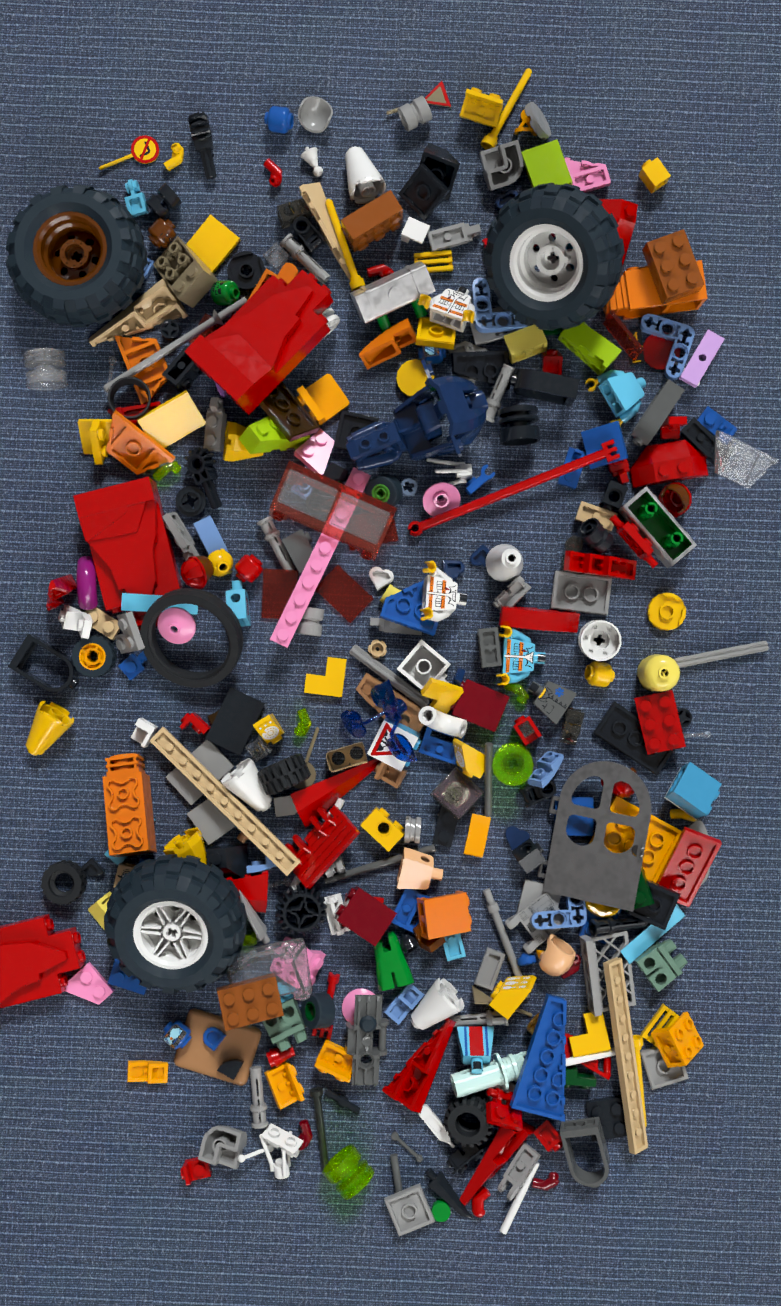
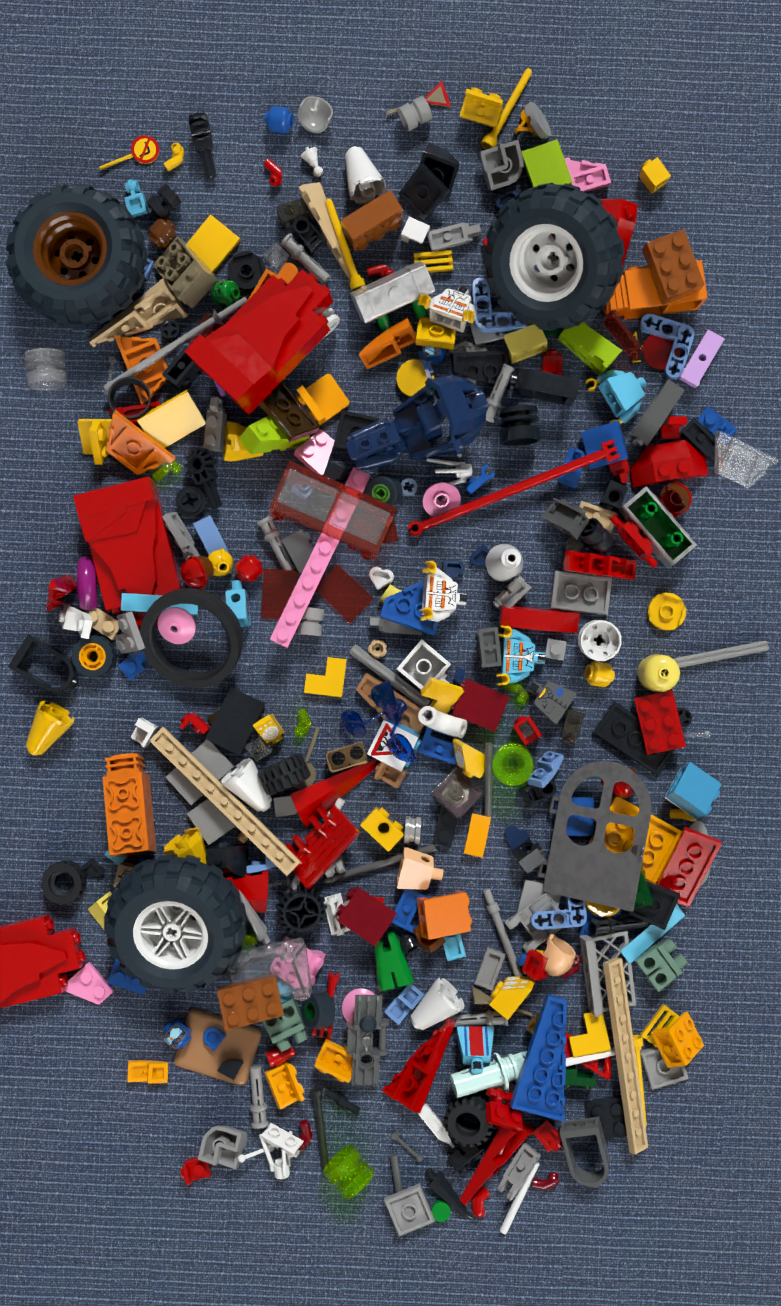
none -> red bracket [522,949,548,981]
none -> dark grey hinge [541,498,590,539]
none -> light grey plate [545,638,567,661]

